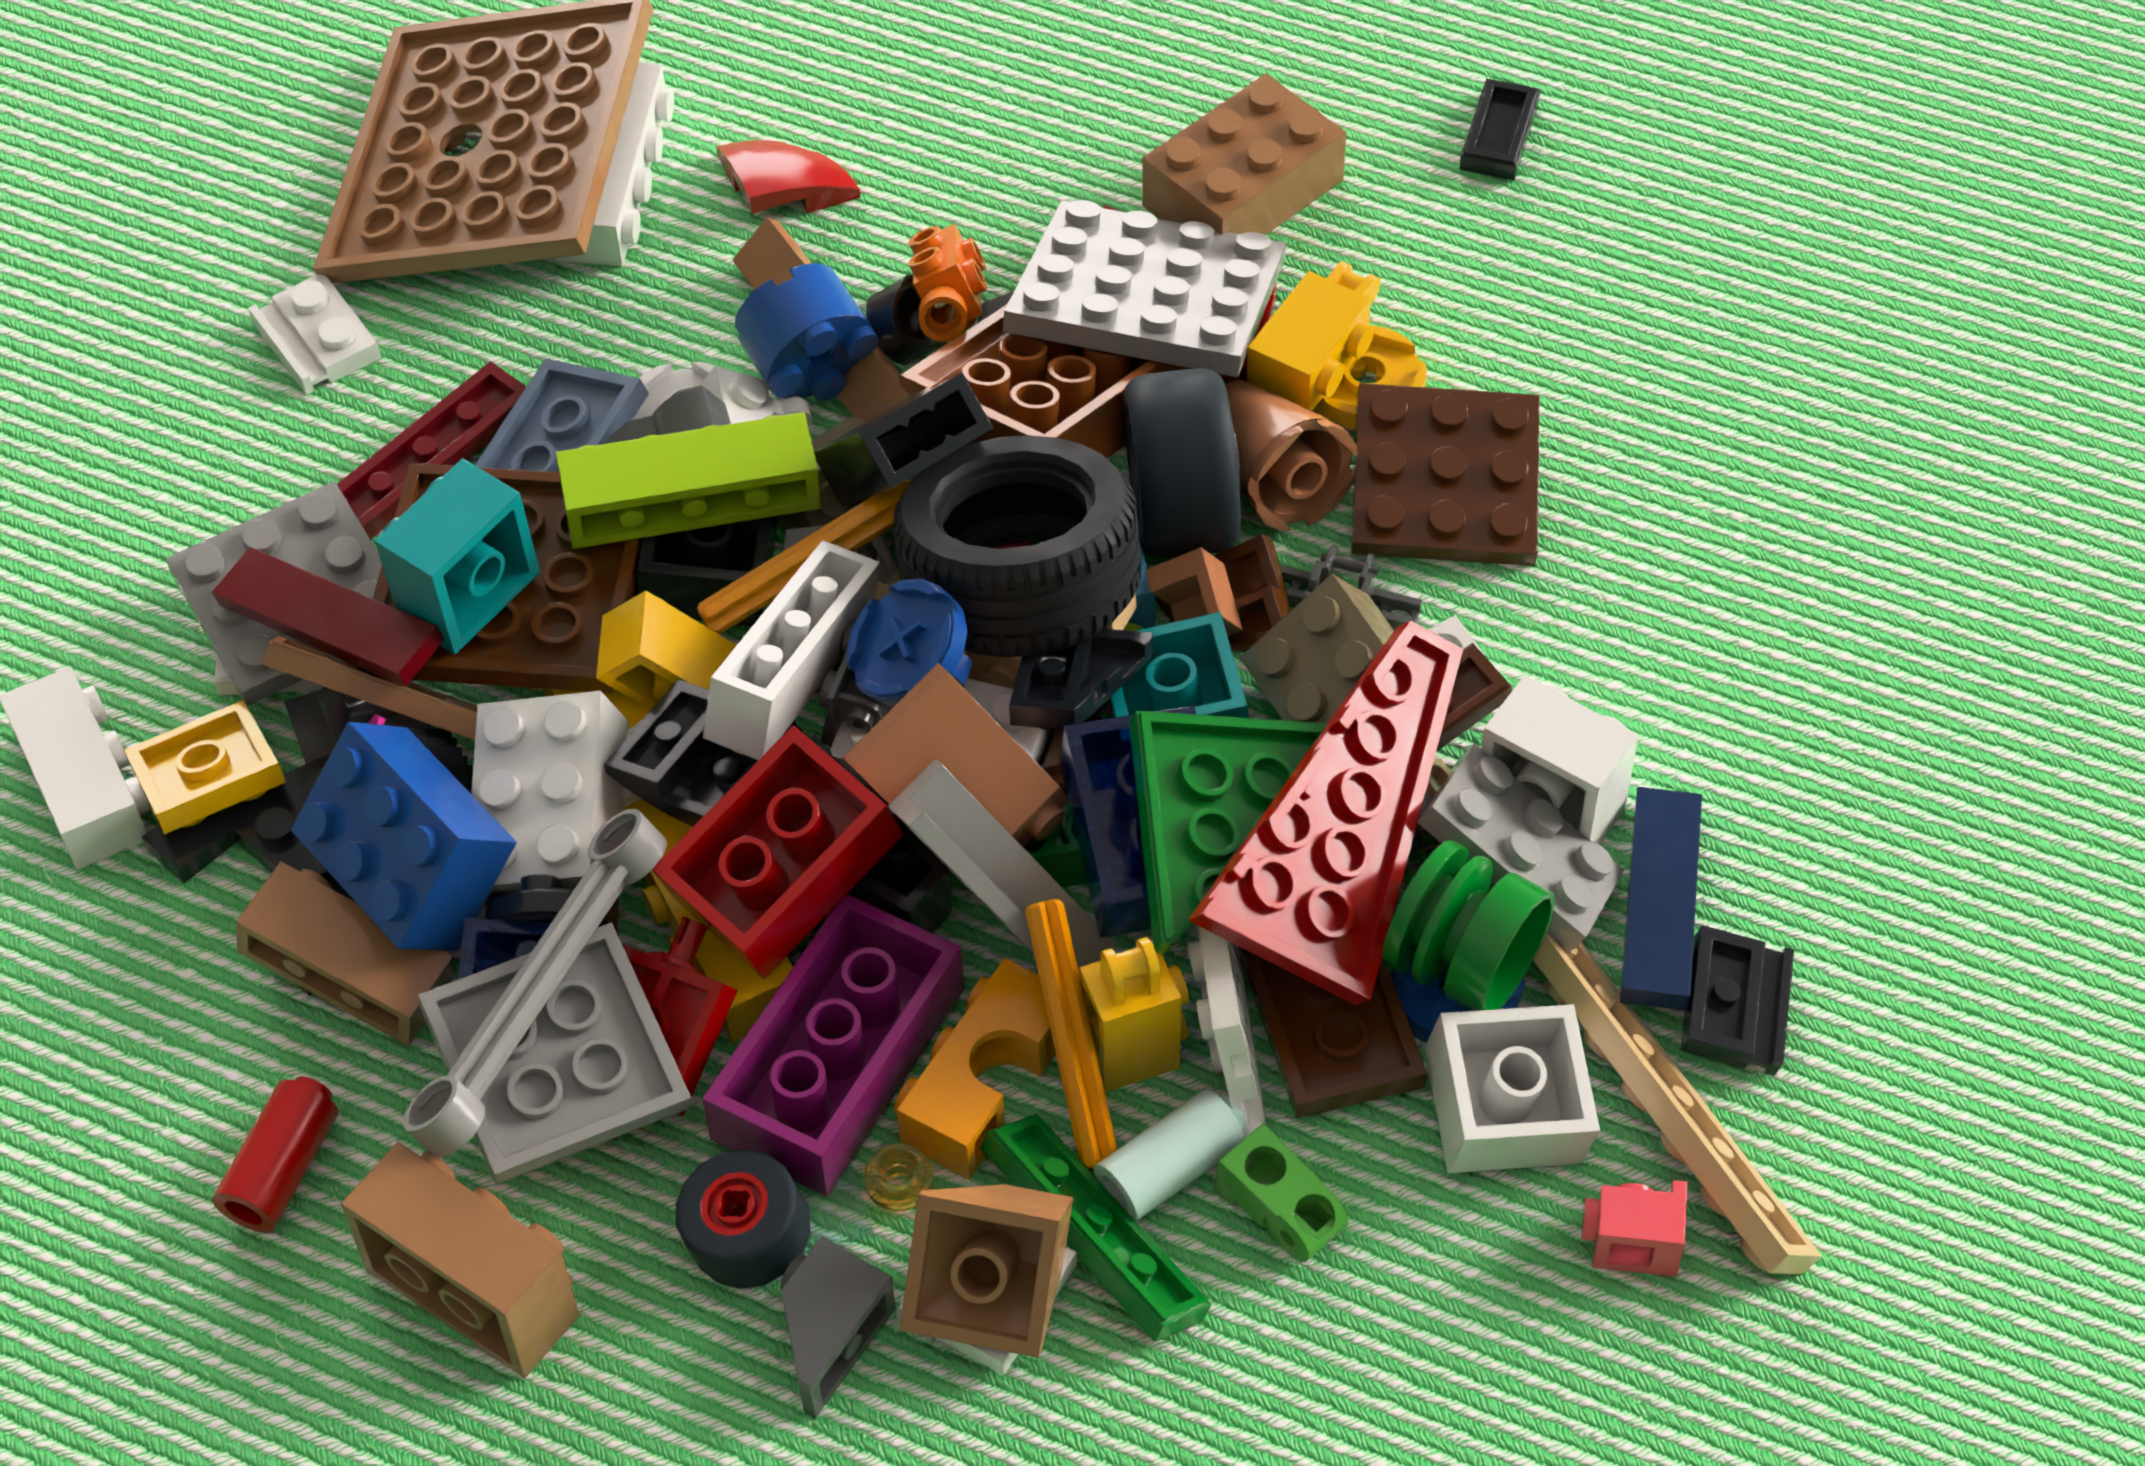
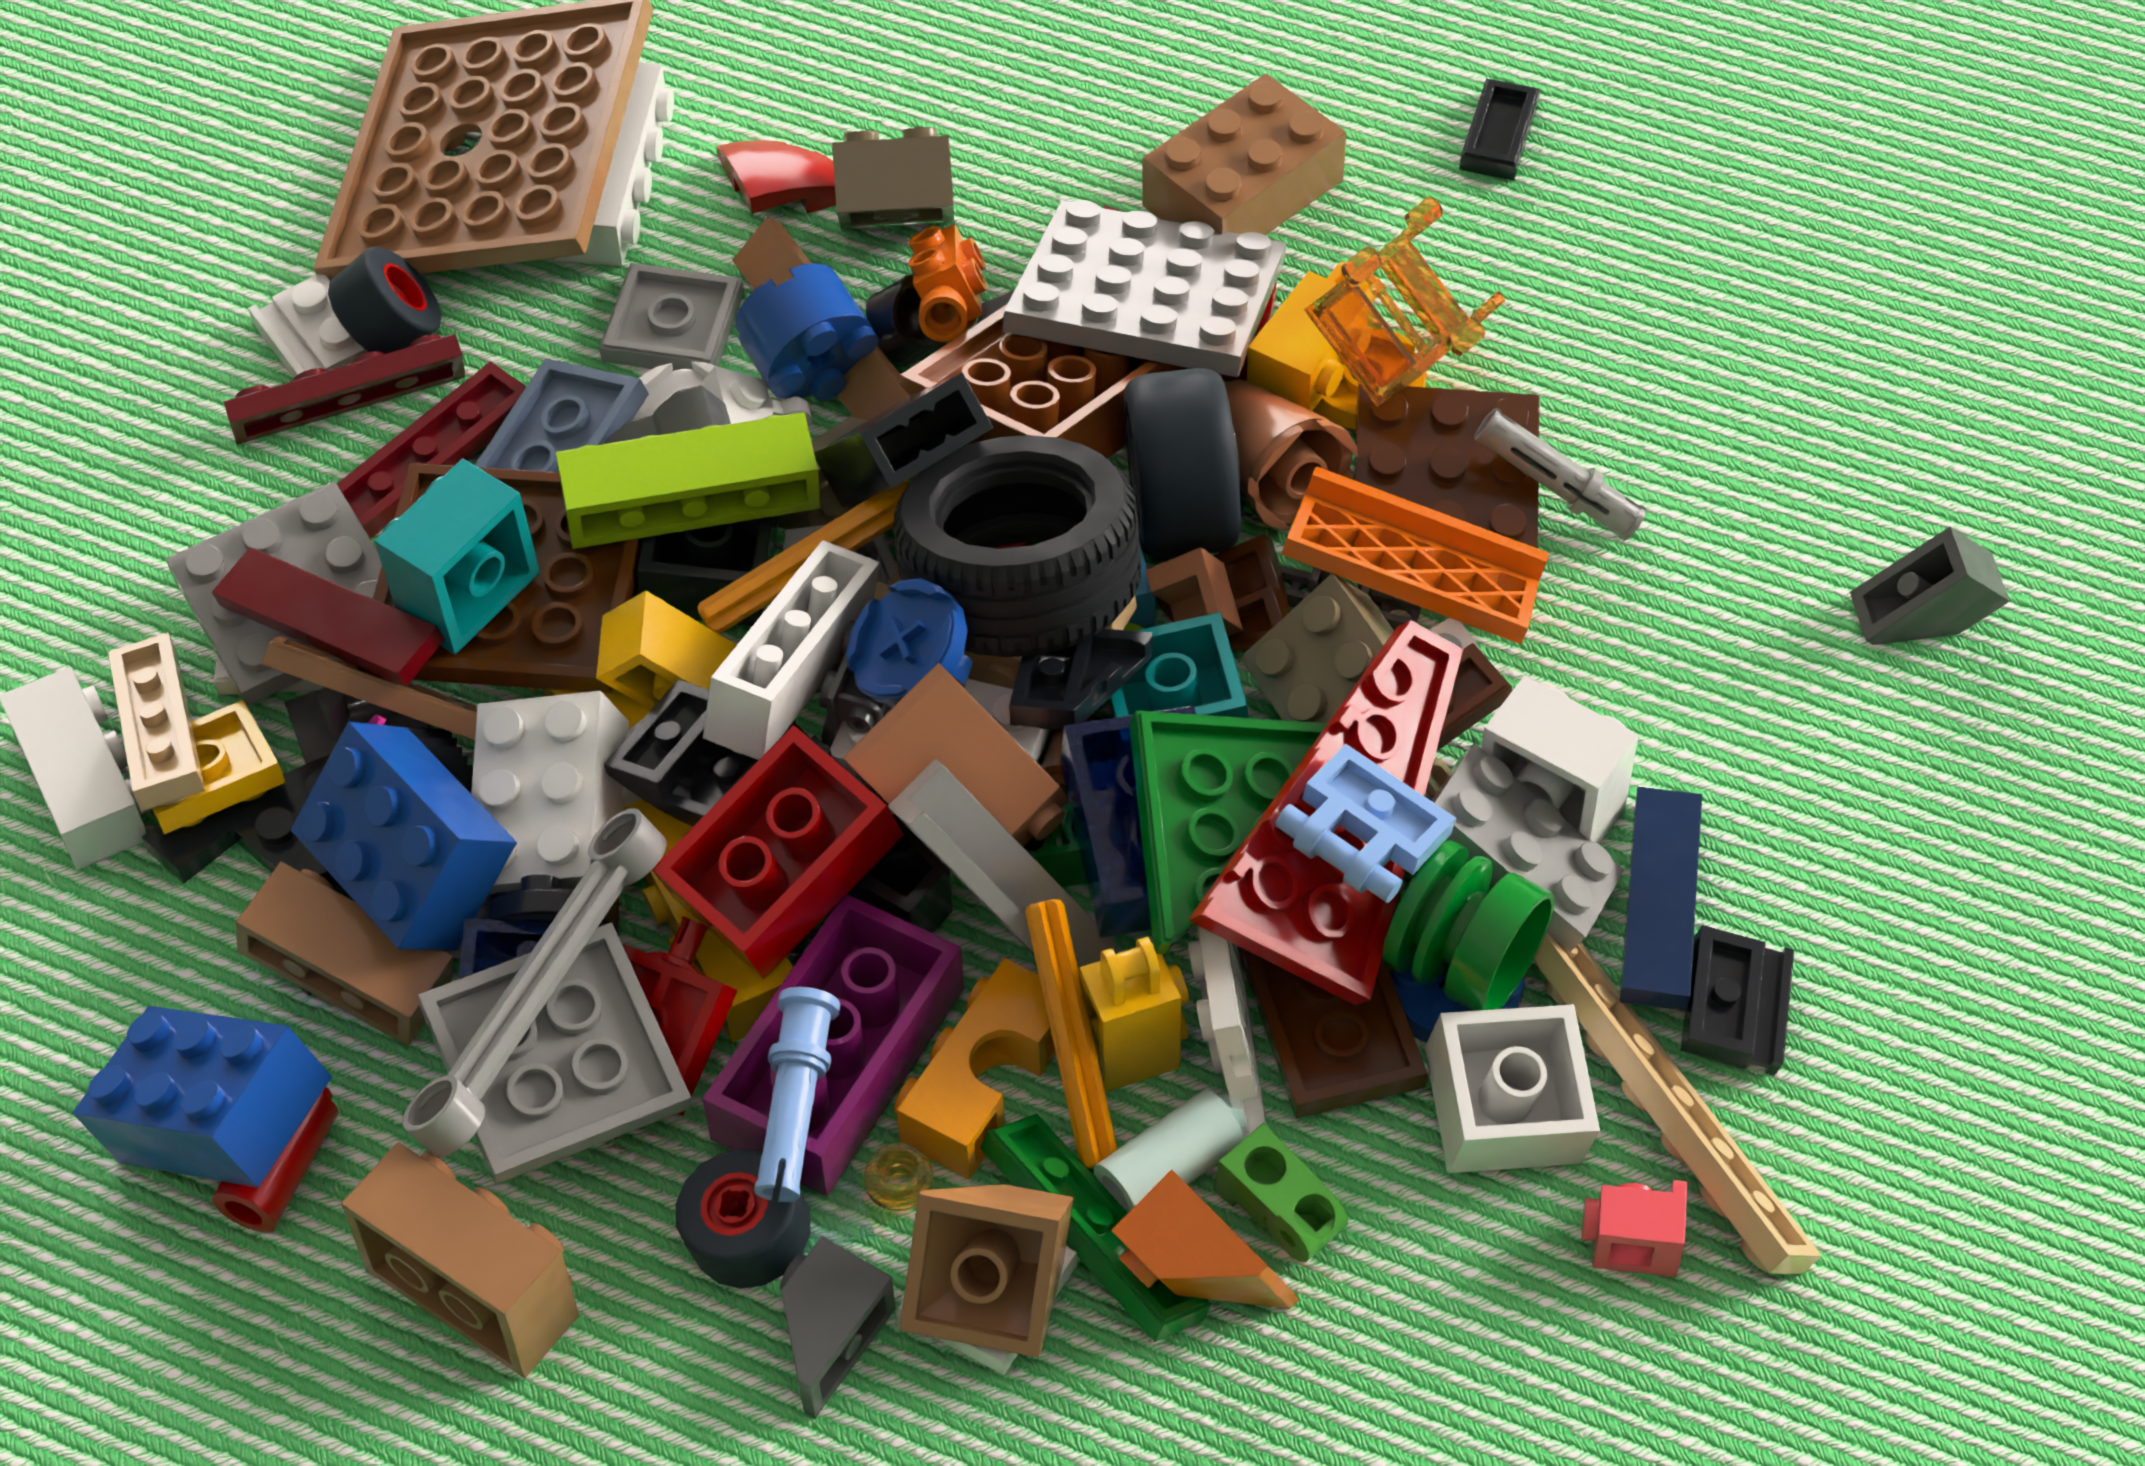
none -> blue brick [72,1006,332,1188]
none -> tan plate [108,632,205,812]
none -> dark red plate [223,334,465,445]
none -> black wheel [328,246,442,354]
none -> light grey tile [599,263,744,371]
none -> light blue pin [754,987,840,1202]
none -> dark tan brick [832,127,954,227]
none -> orange slope [1111,1169,1300,1309]
none -> light blue plate [1275,744,1456,903]
none -> orange fence [1281,466,1549,645]
none -> clear orange piece [1304,196,1506,407]
none -> light grey pin [1474,407,1646,541]
none -> dark grey slope [1850,527,2010,645]

